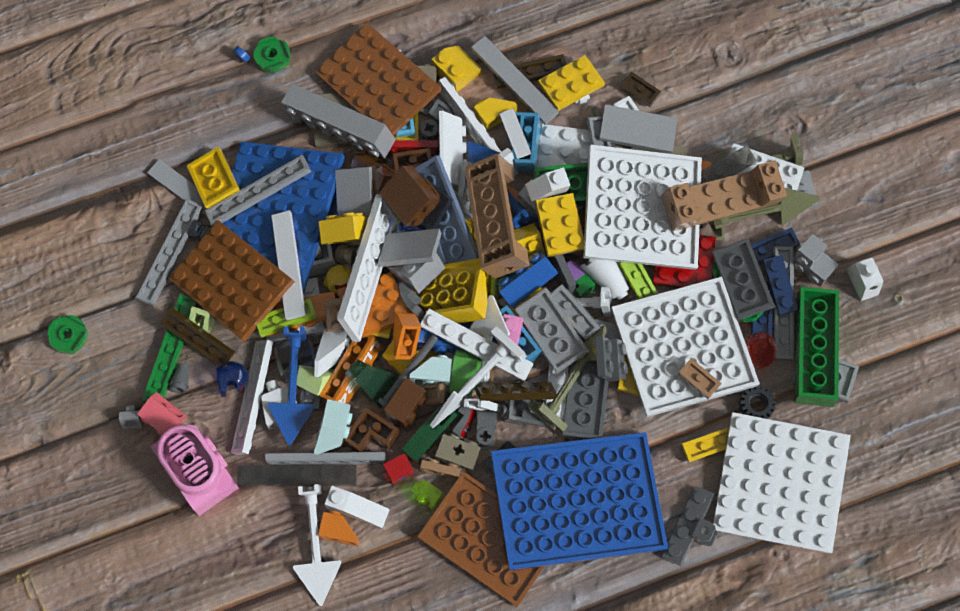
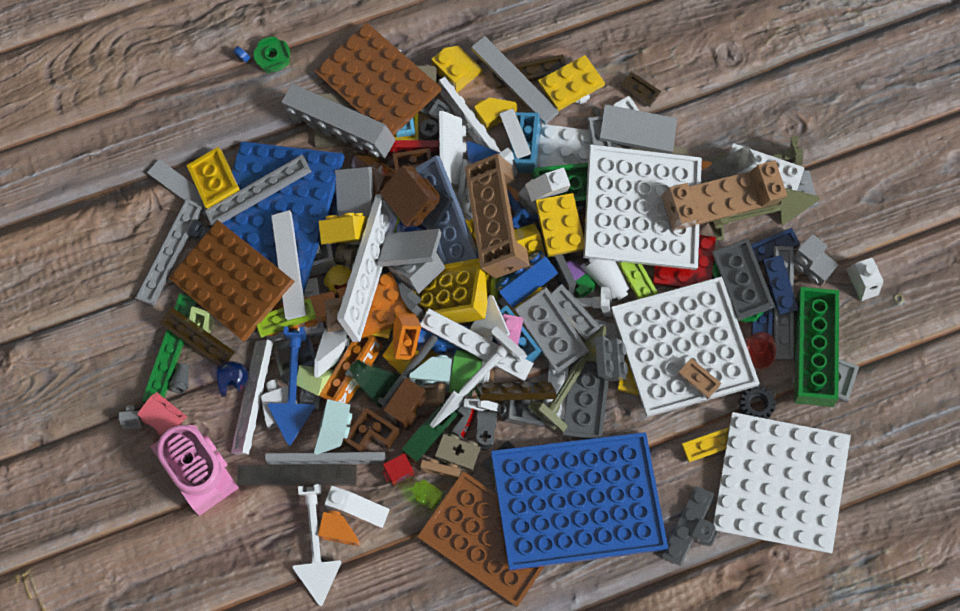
green plate [48,315,88,355] -> none

